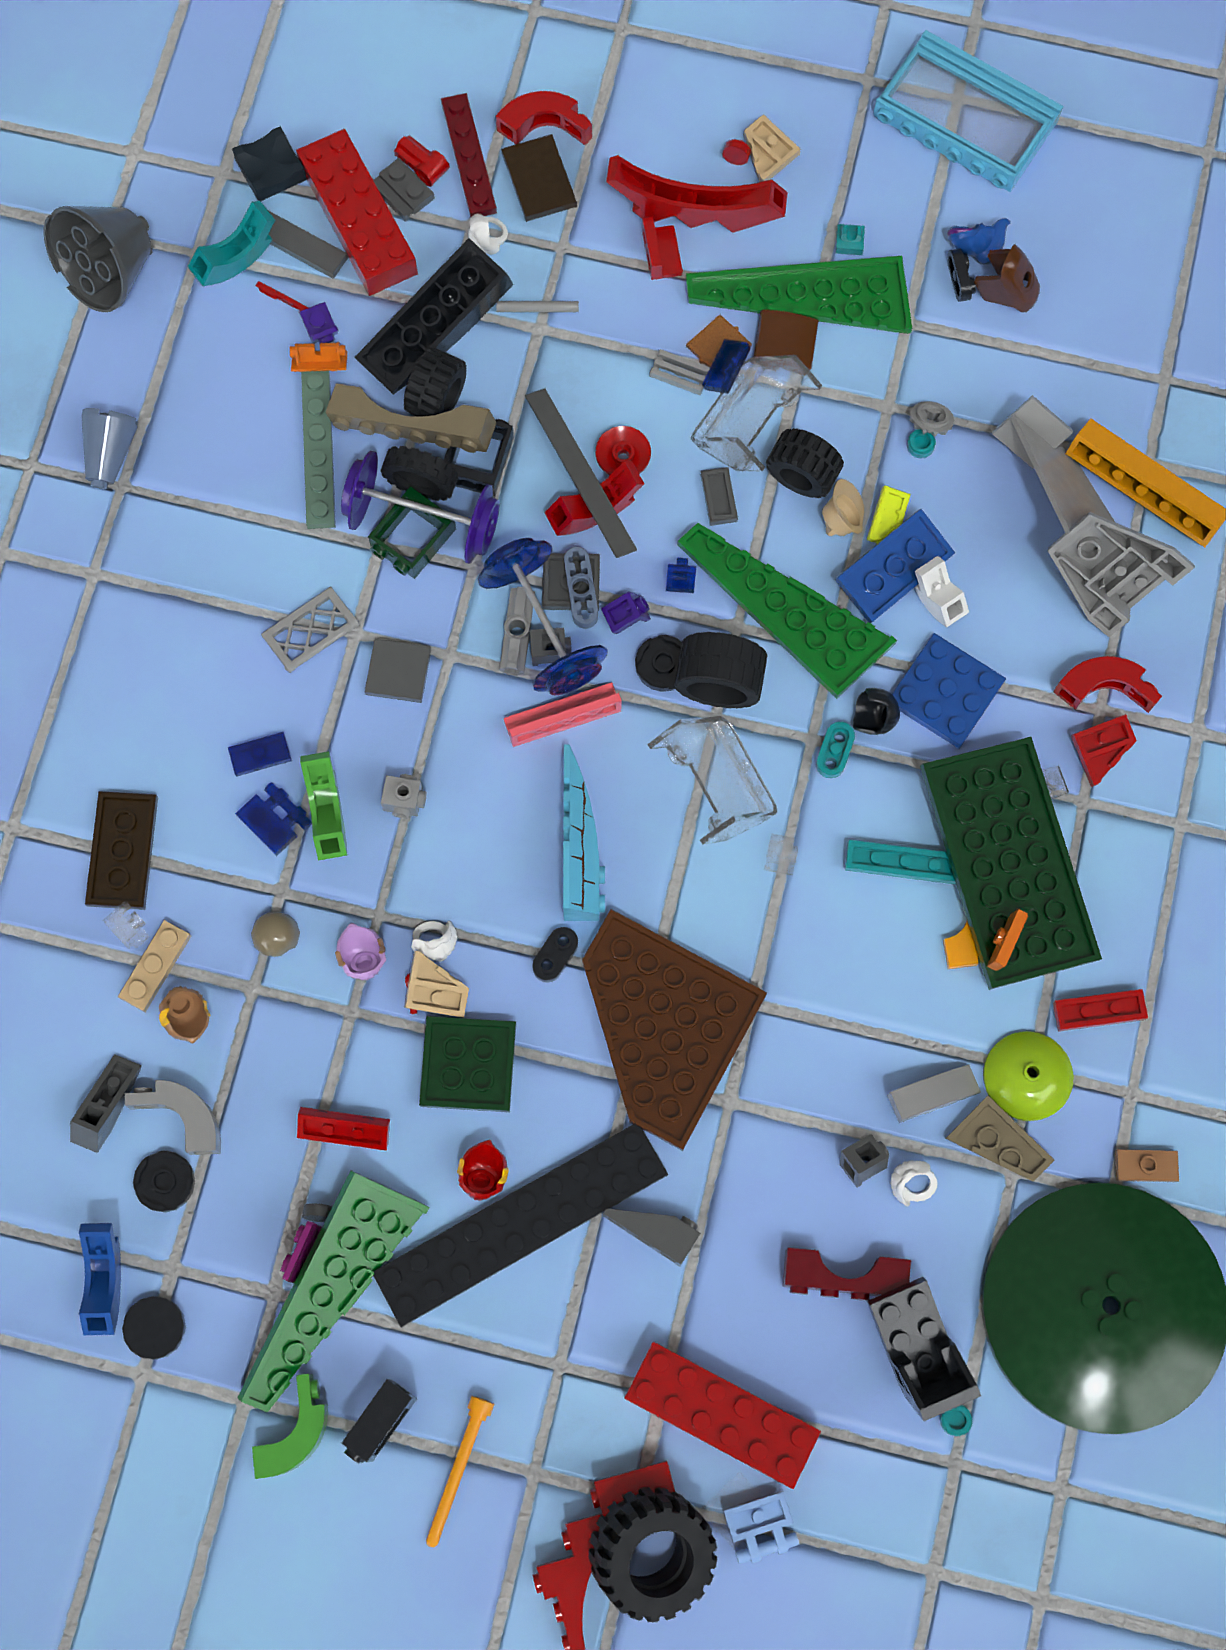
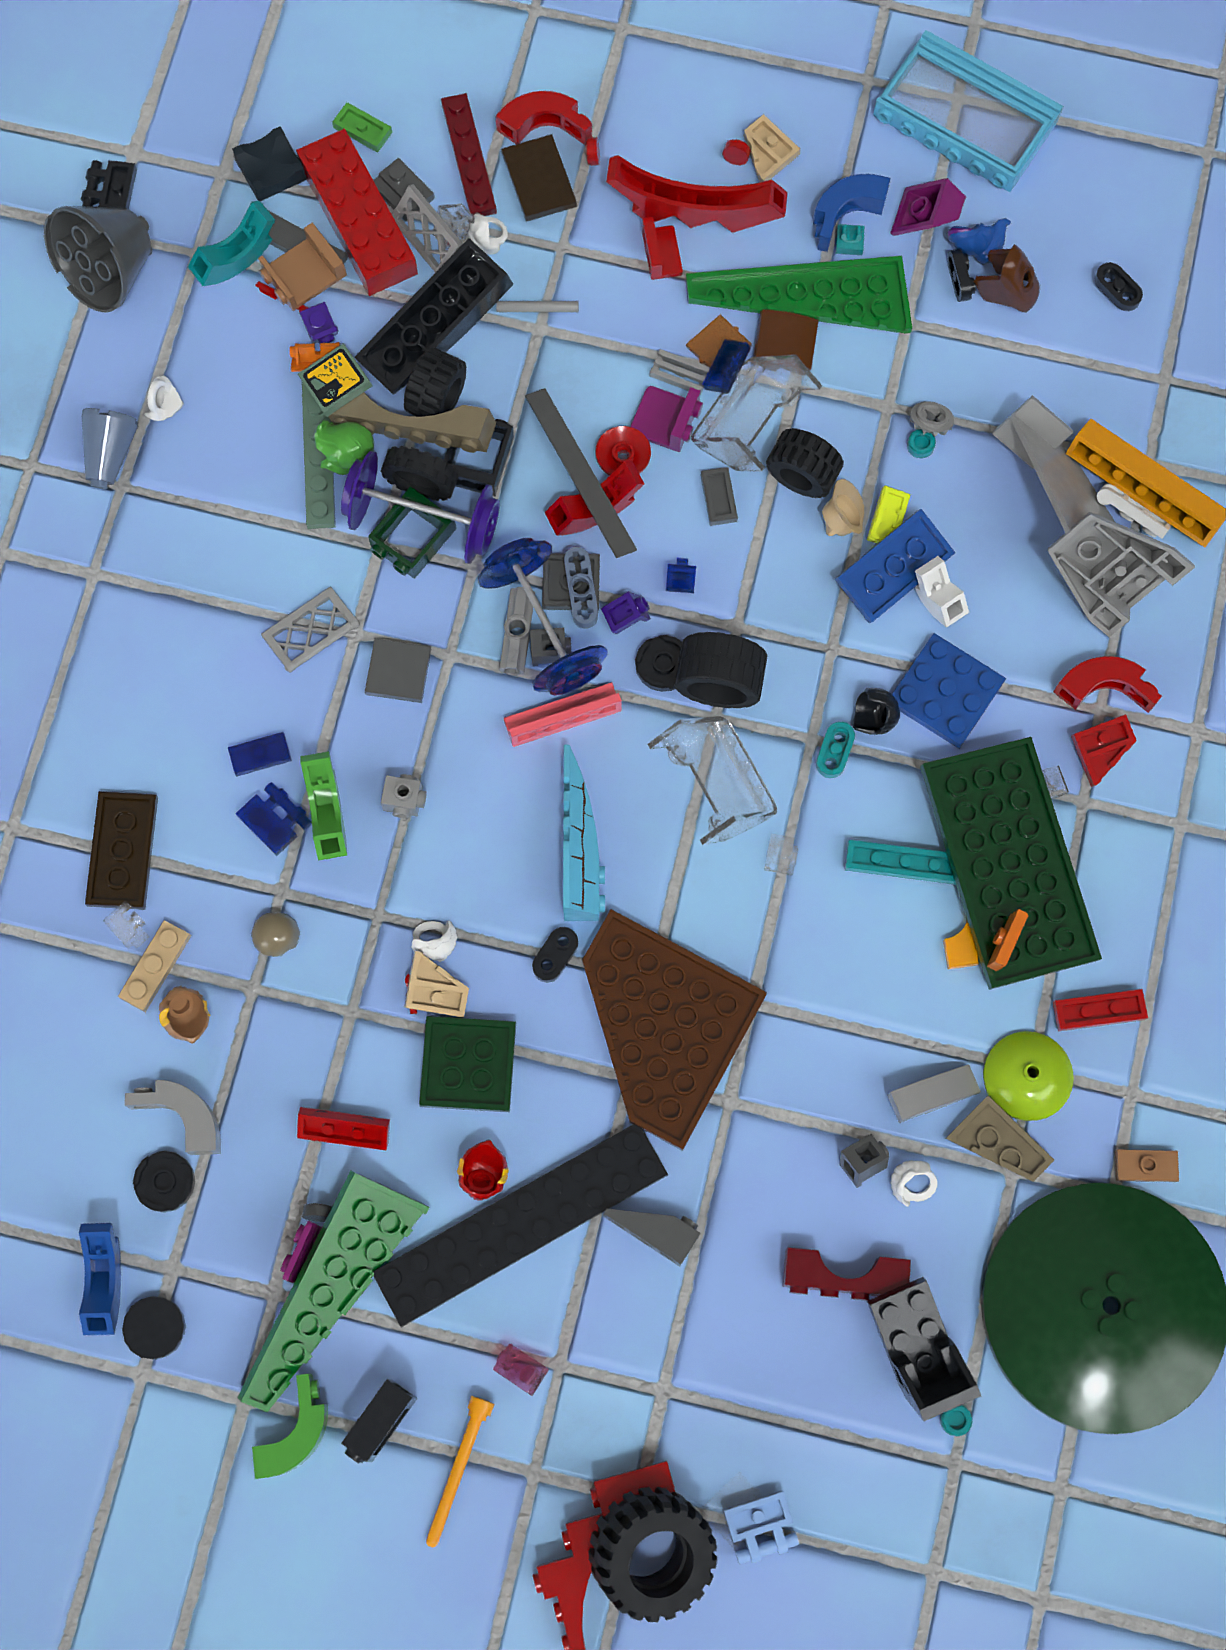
dark grey slope [70,1054,142,1153] -> none
lavender hair [335,923,387,980] -> none
red piece [394,135,450,187] -> none
red brick [624,1342,821,1489] -> none
green wing [677,523,897,699] -> none
none -> black plate [81,160,137,209]
none -> white piece [144,376,184,421]
none -> medium nougat panel [258,222,347,311]
none -> tile [298,343,373,417]
none -> bright green hair [314,420,374,475]
none -> bright green plate [332,102,392,153]
none -> light grey window [392,184,463,273]
none -> clear brick [433,204,475,249]
none -> clear pink bracket [493,1343,549,1396]
none -> red tile [586,137,600,166]
none -> magenta bracket [630,386,703,453]
none -> blue arch [813,174,891,252]
none -> magenta slope [891,178,966,236]
none -> black plate [1095,262,1143,311]
none -> white plate [1097,483,1172,539]

